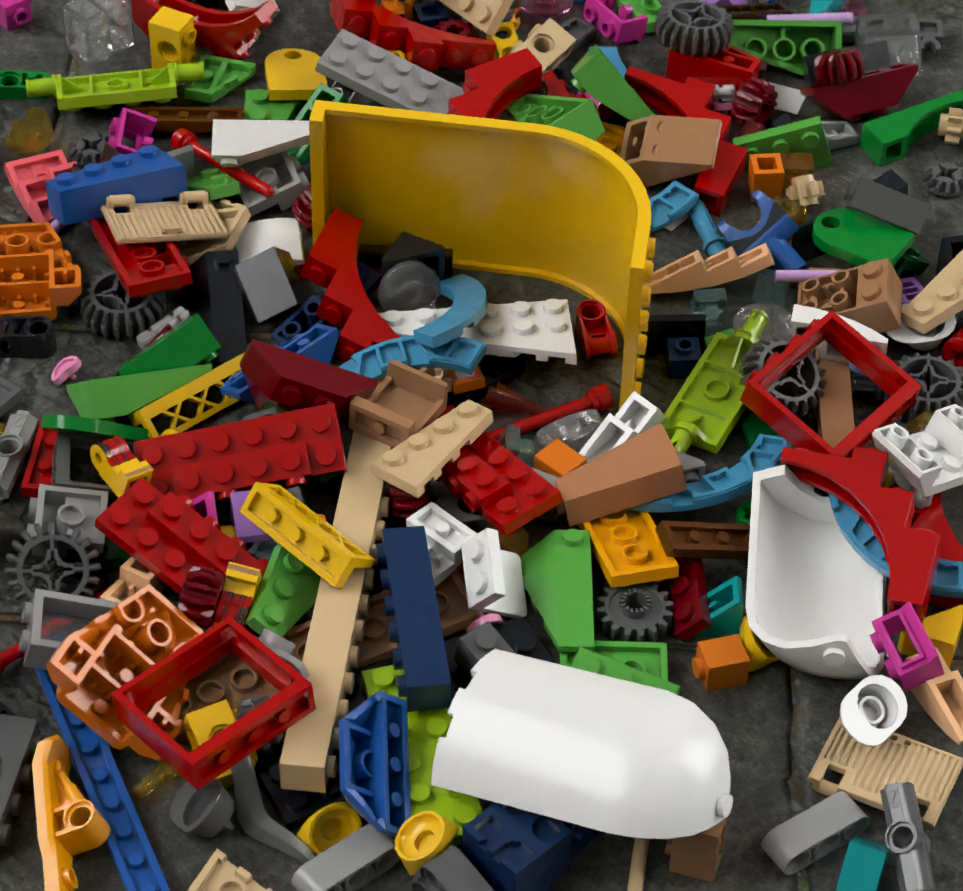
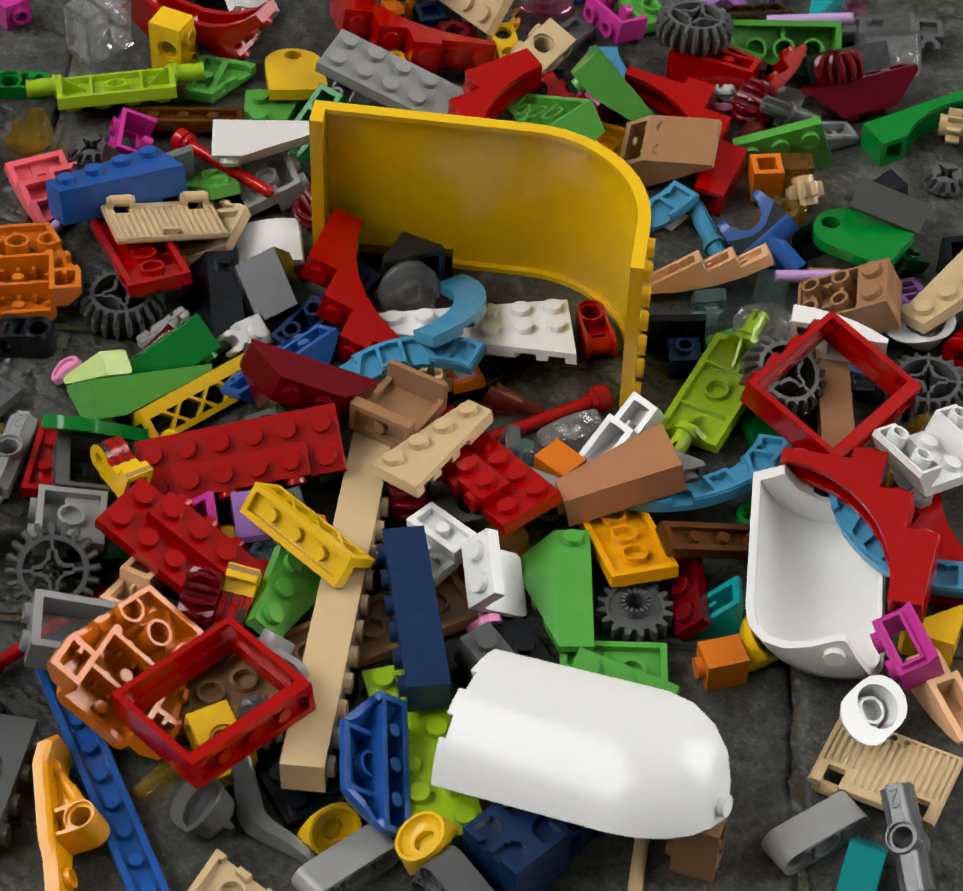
none -> yellowish green slope [63,349,132,384]
none -> white plate [217,313,273,357]
none -> dark grey axle [759,95,819,124]
none -> red slope [763,43,807,91]

